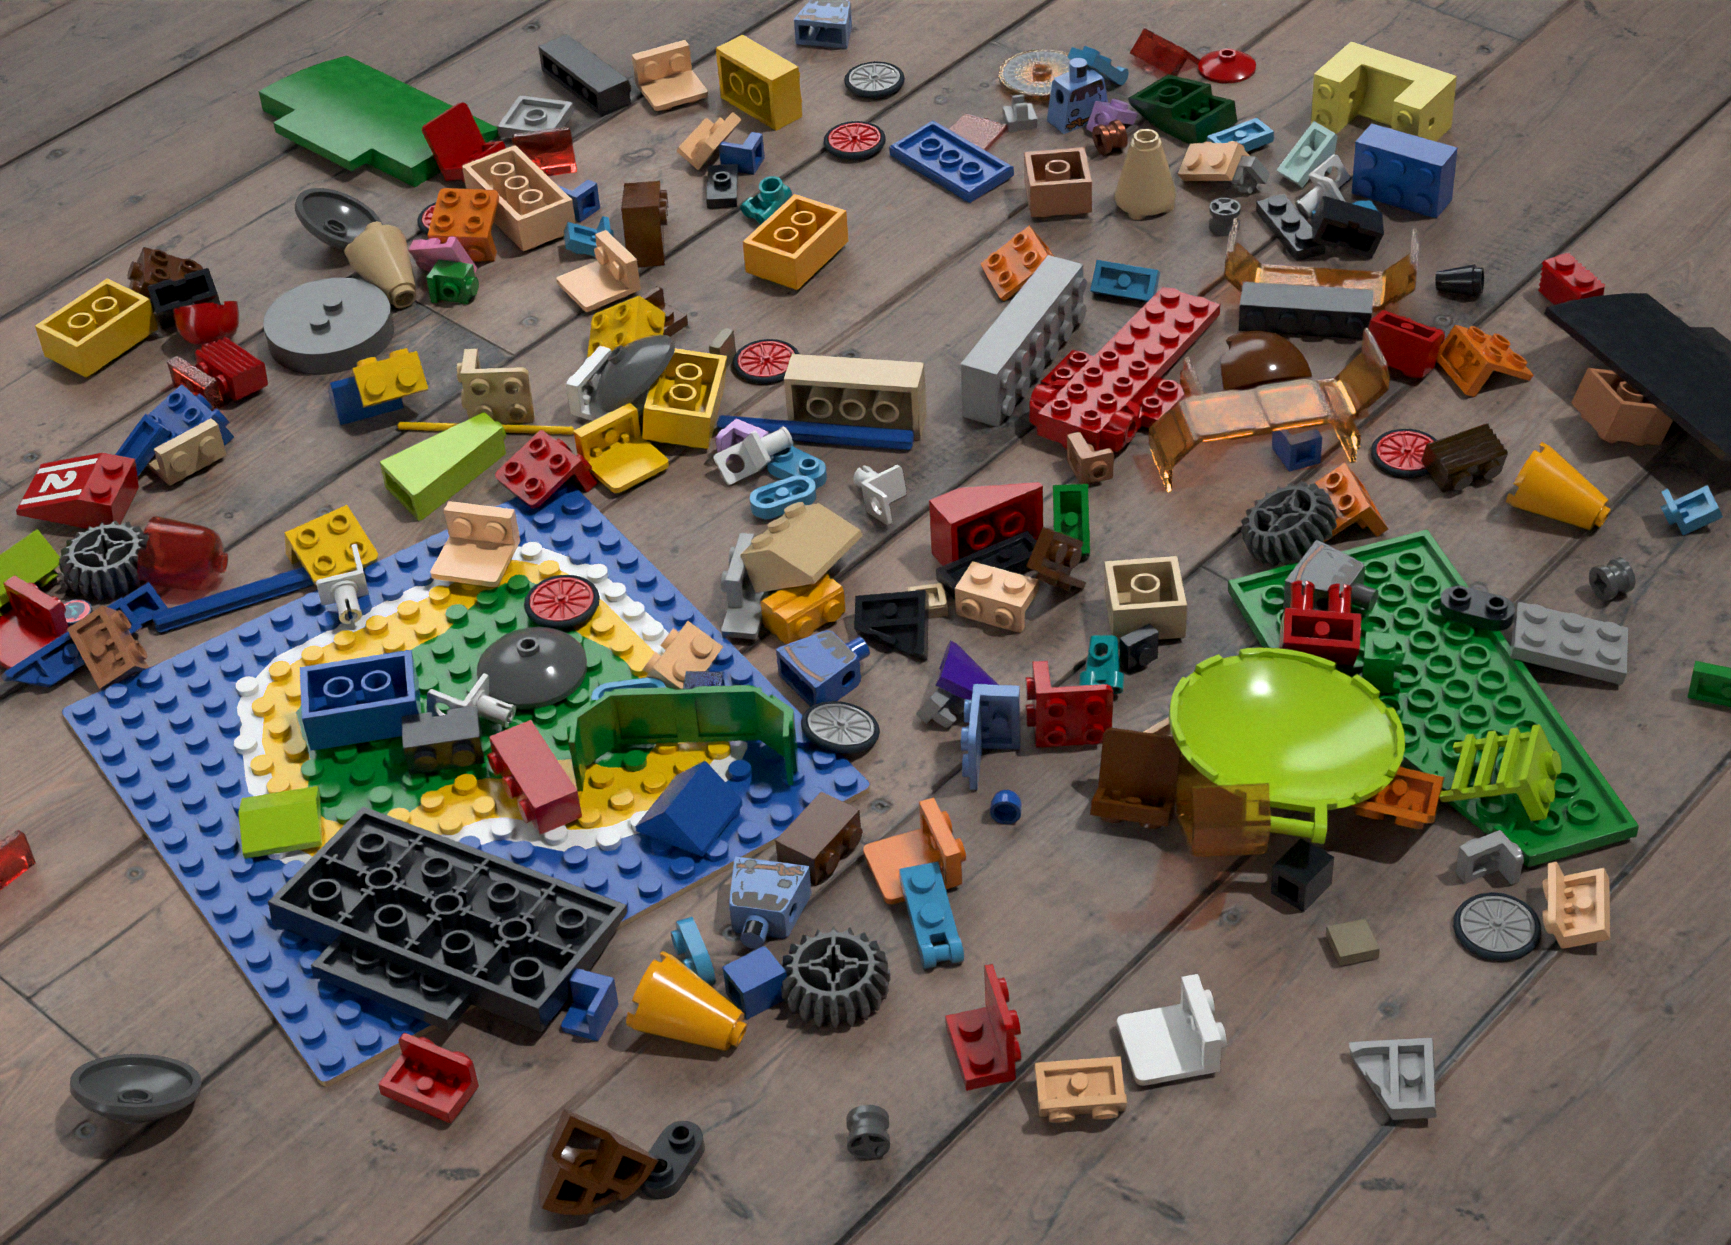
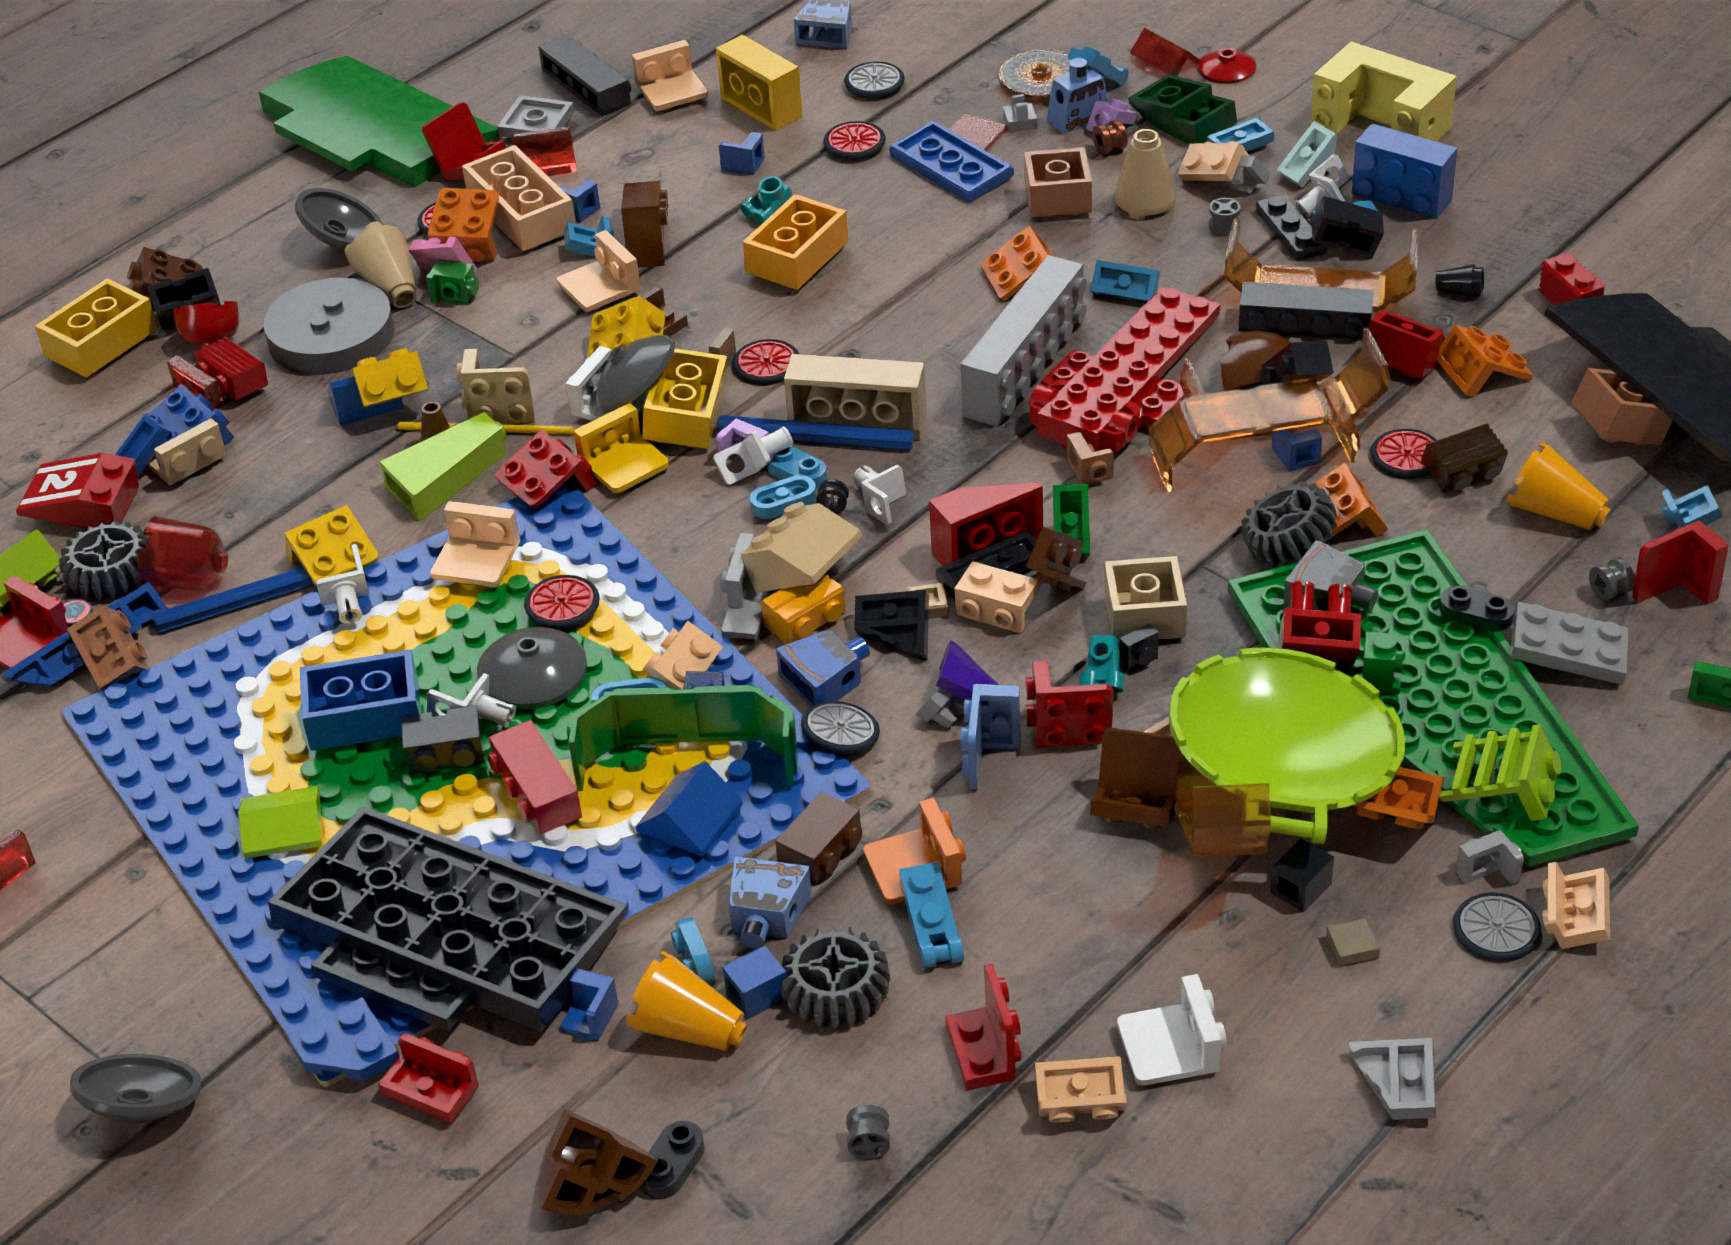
light nougat bracket [677,112,742,170] -> none
black plate [706,164,739,209] -> none
blue hinge [990,790,1022,824] -> none
none -> plate [287,997,399,1081]
none -> reddish brown cone [421,401,450,442]
none -> black bush [816,479,849,514]
none -> black brick [1261,340,1334,398]
none -> red bracket [1632,520,1729,605]

